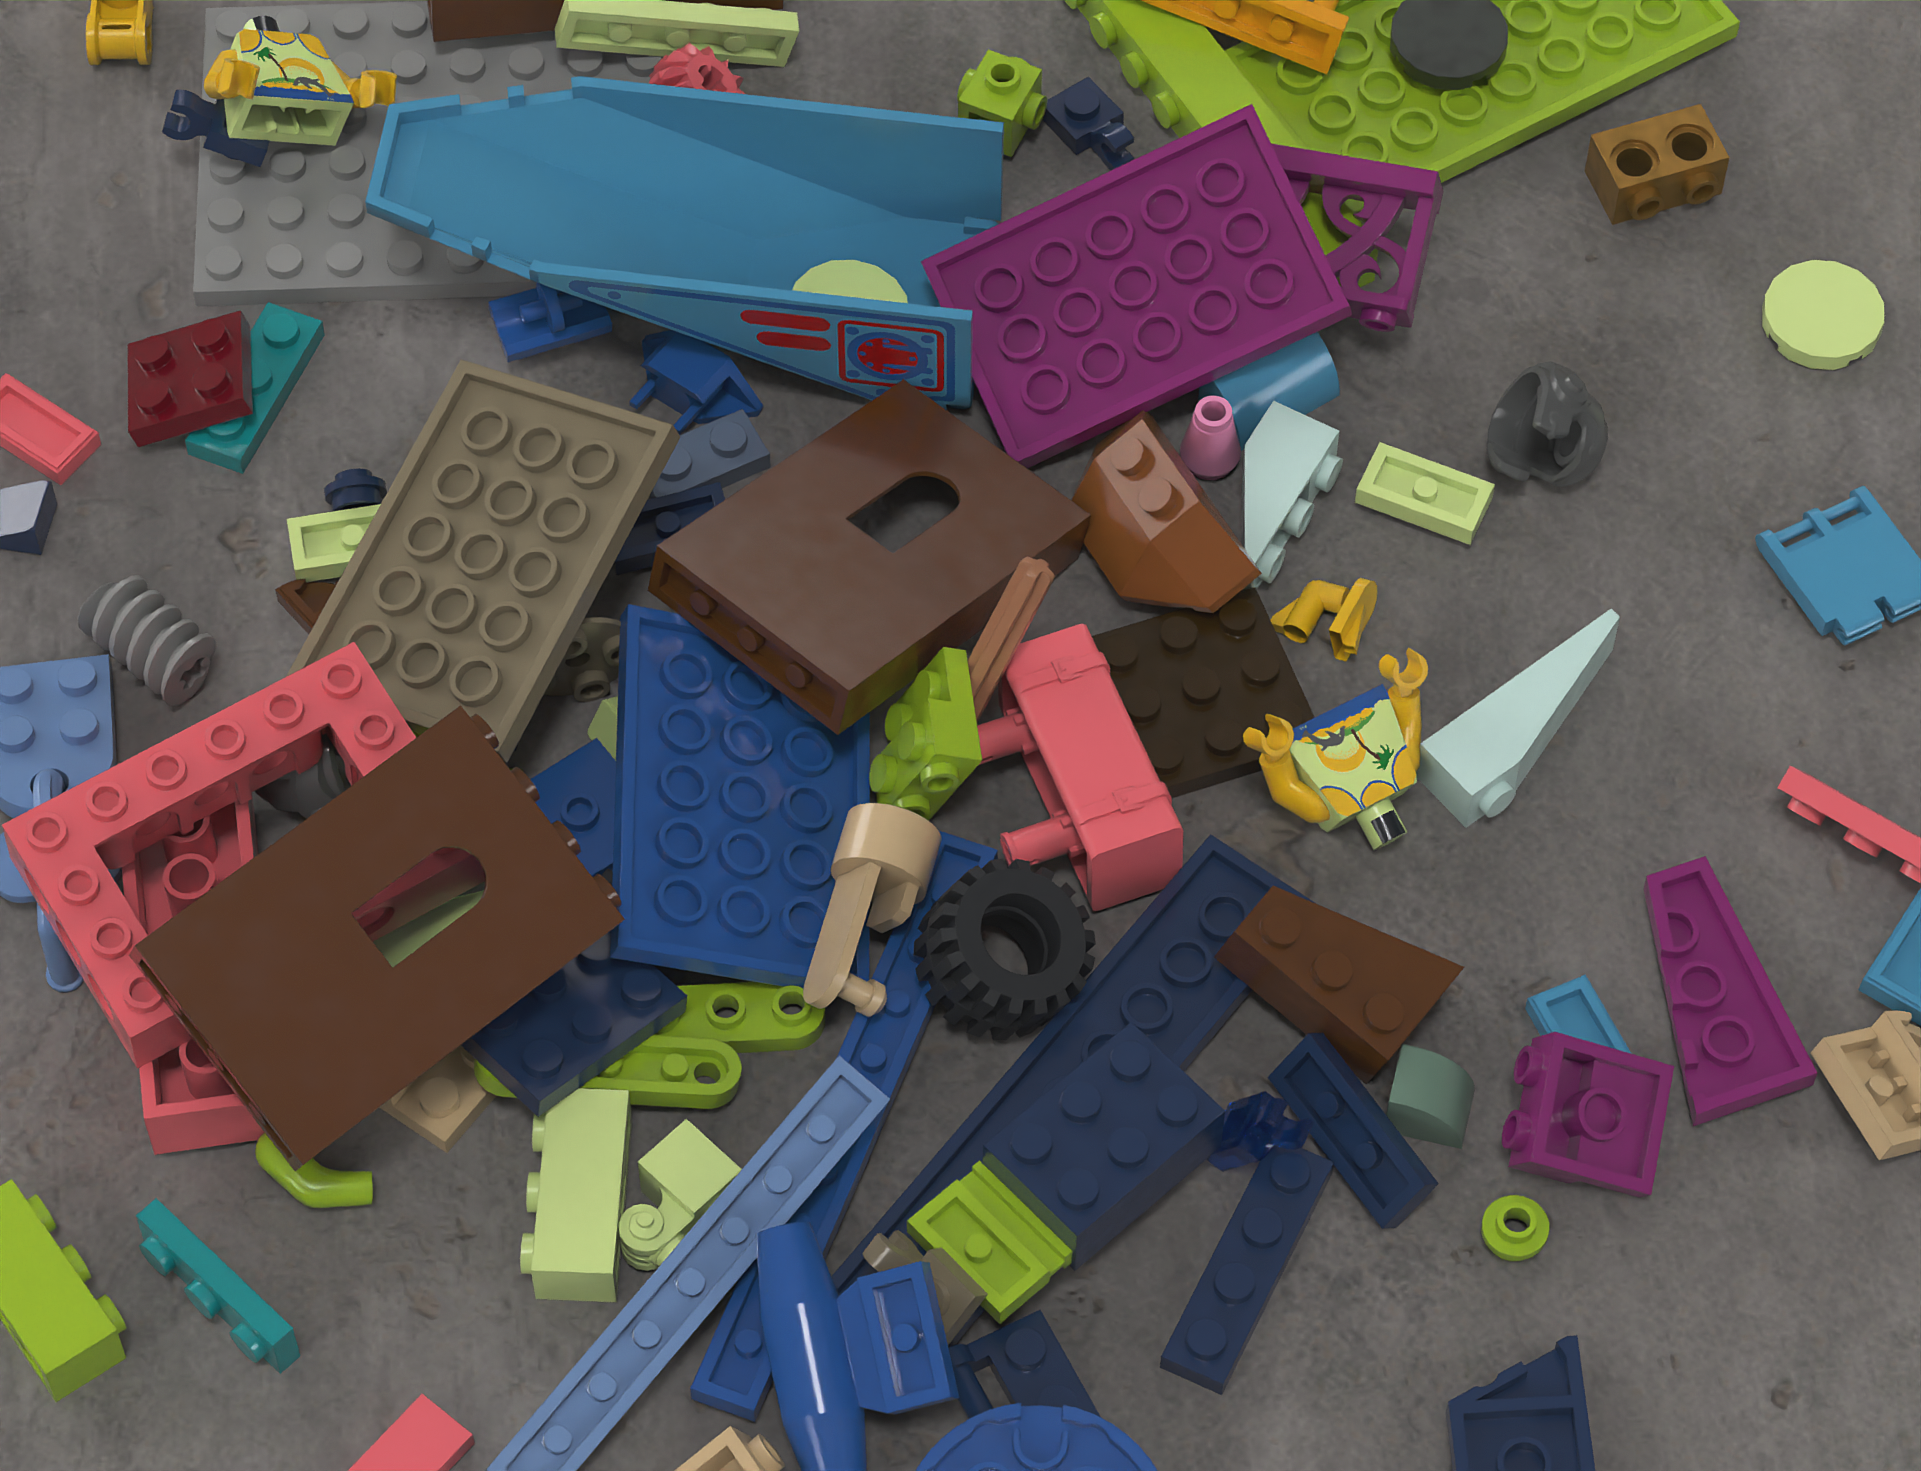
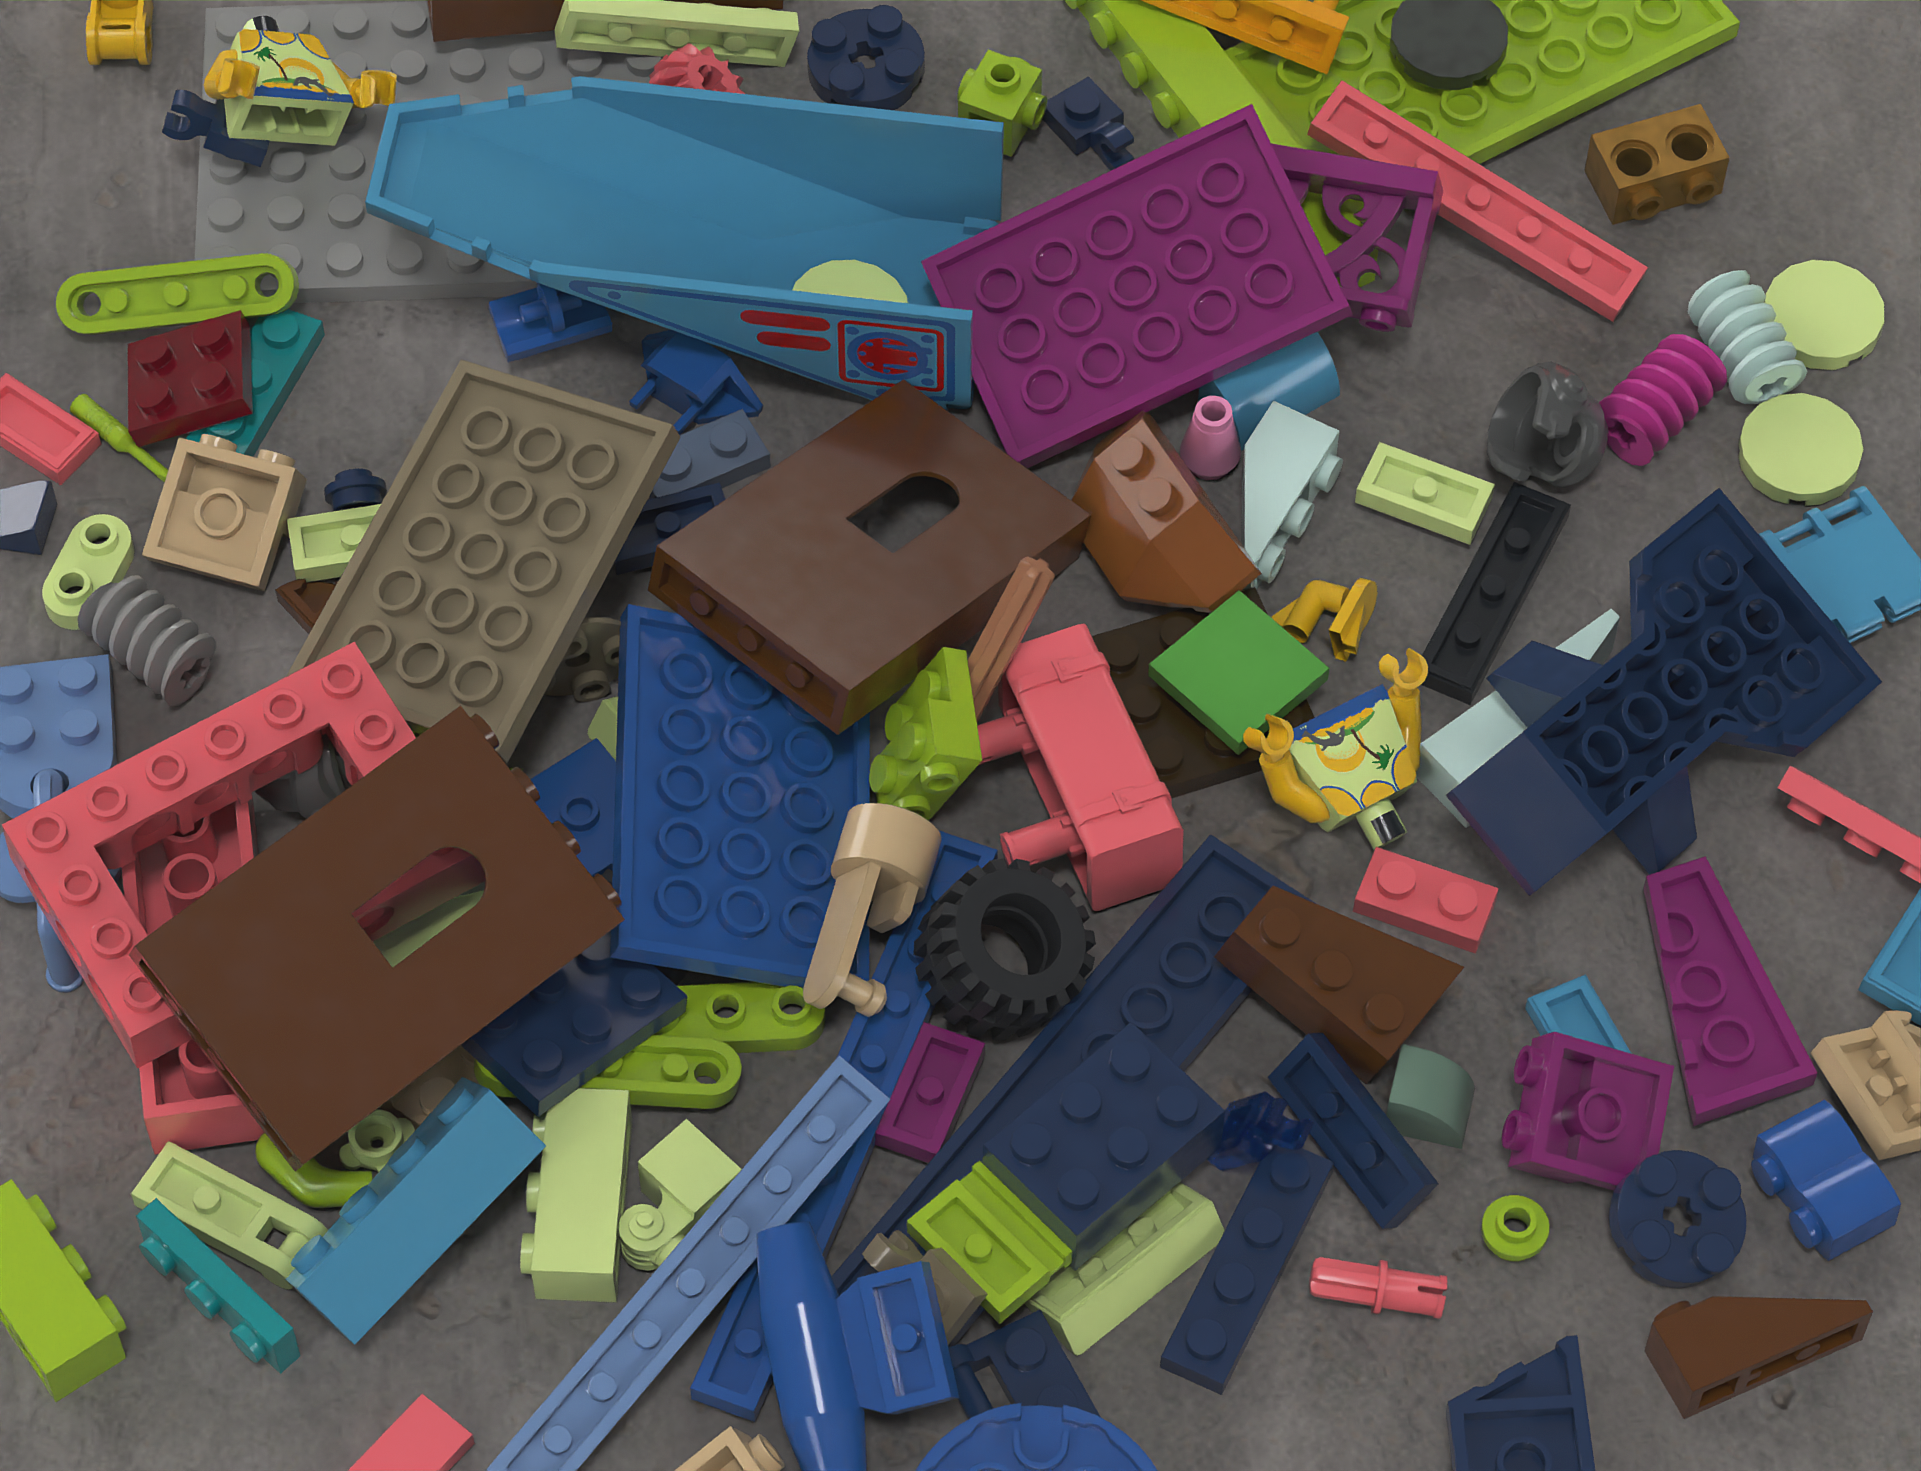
none -> yellowish green plate [42,514,134,630]
none -> lime plate [56,253,299,335]
none -> lime piece [69,394,168,482]
none -> yellowish green plate [131,1141,328,1290]
none -> tan plate [142,434,307,592]
none -> dark azure wedge [285,1077,546,1345]
none -> yellowish green plate [339,1109,415,1173]
none -> dark blue plate [807,5,925,110]
none -> magenta plate [875,1022,985,1163]
none -> yellowish green slope [1024,1182,1225,1356]
none -> bright green tile [1148,590,1330,755]
none -> coral plate [1307,80,1648,322]
none -> coral axle [1309,1257,1447,1319]
none -> coral plate [1353,847,1499,954]
none -> black tile [1421,482,1571,705]
none -> dark blue piece [1446,488,1882,896]
none -> dark pink piece [1599,334,1728,466]
none -> dark blue plate [1609,1150,1747,1288]
none -> reddish brown slope [1644,1296,1873,1419]
none -> light aqua piece [1688,270,1807,404]
none -> yellowish green tile [1739,393,1864,506]
none -> blue brick [1751,1099,1901,1261]

